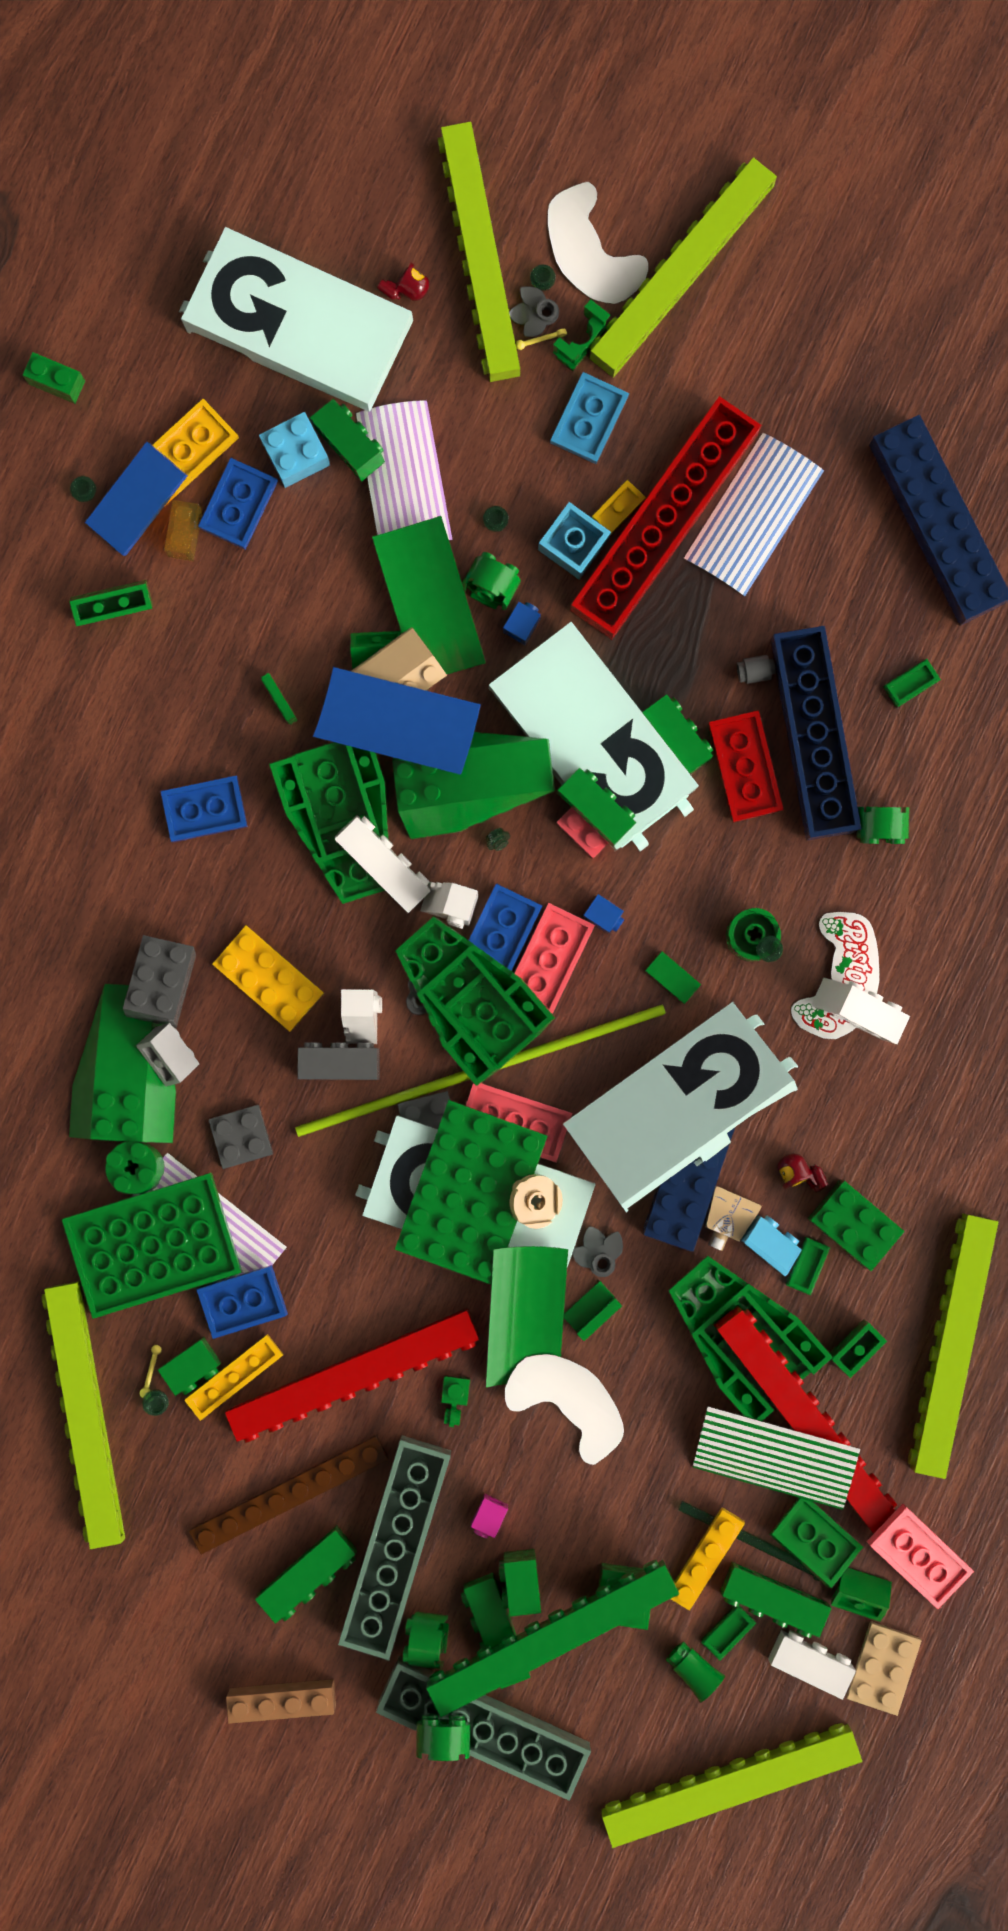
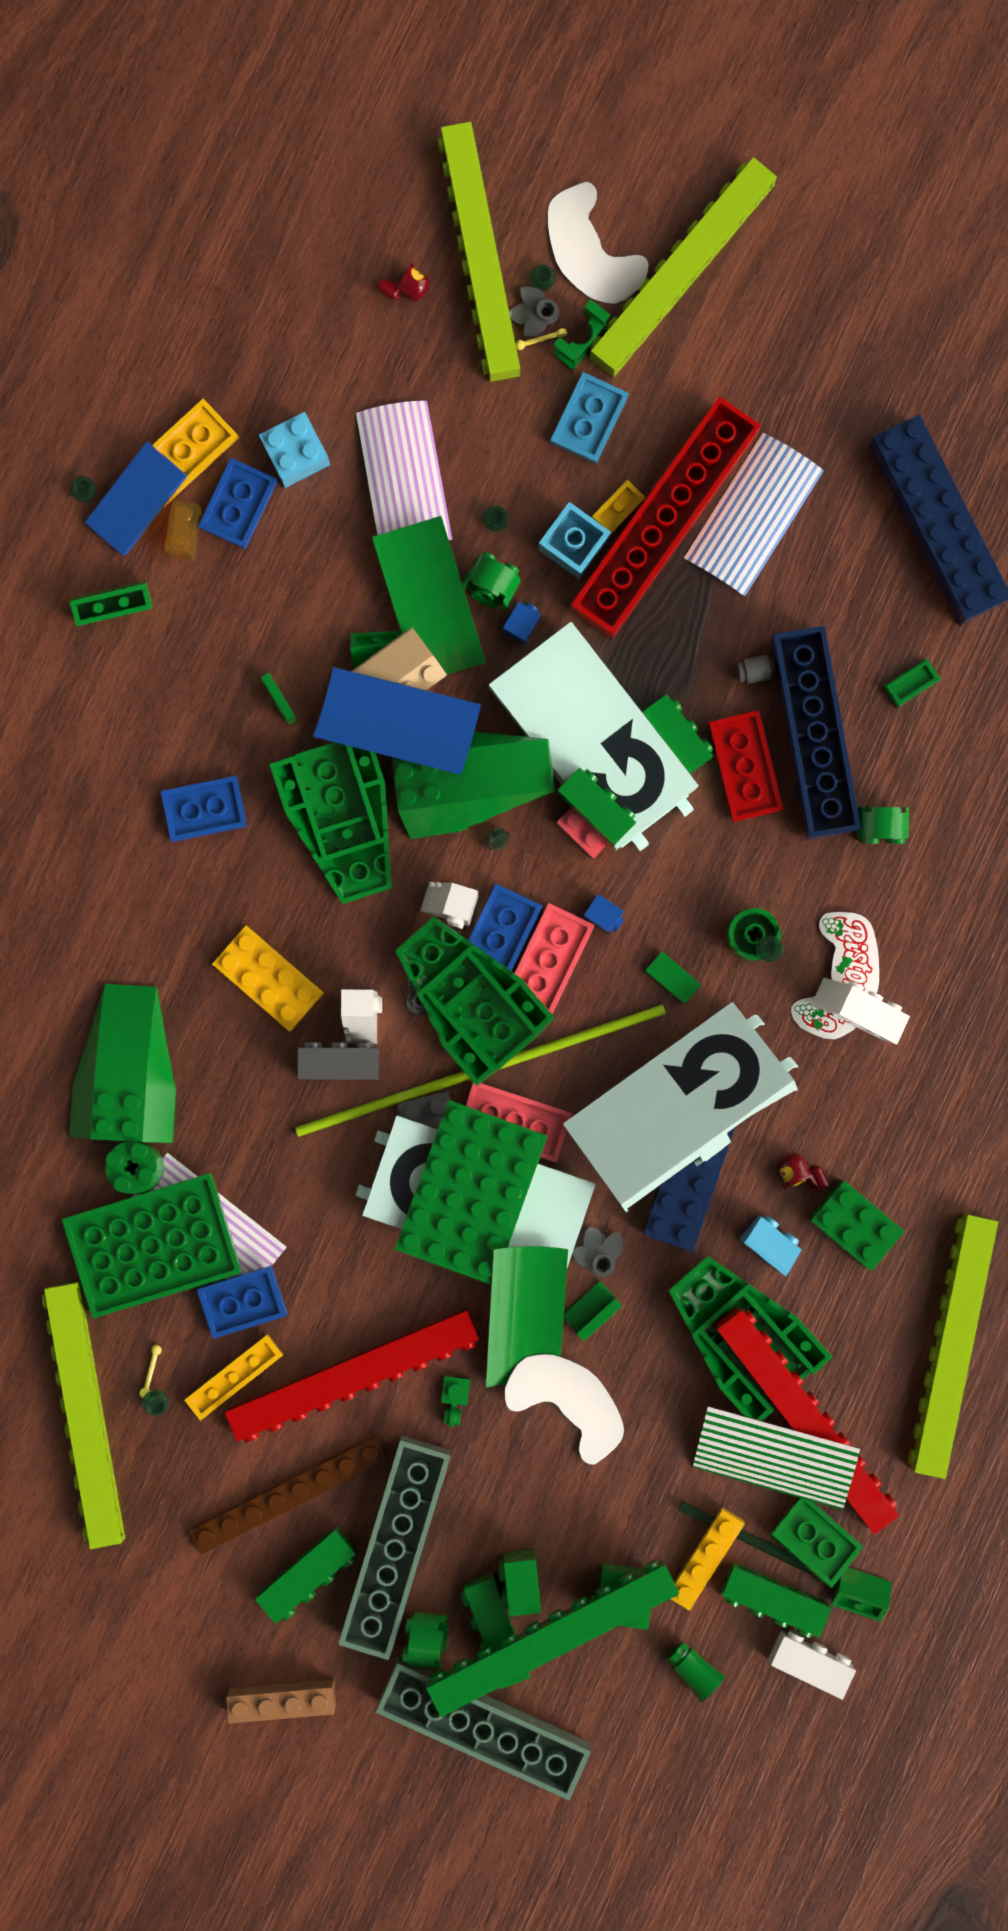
green brick [23,352,85,404] -> none
dark grey brick [123,935,196,1028] -> none
brick [136,1023,199,1086] -> none
green brick [158,1337,222,1396] -> none
light aqua piece [179,227,413,412] -> none
dark grey plate [209,1105,273,1169] -> none
green brick [310,399,385,482] -> none
white brick [335,815,430,913] -> none
green brick [416,1714,470,1761] -> none
dark pink brick [471,1493,508,1538] -> none
plate [510,1174,563,1229] -> none
lime brick [601,1723,862,1848] -> none
green tile [701,1605,756,1661] -> none
tan torso [704,1186,762,1251] -> none
green tile [786,1237,830,1296] -> none
green brick [830,1319,887,1378] -> none
tan plate [846,1621,922,1716] -> none
coral plate [866,1504,974,1609] -> none

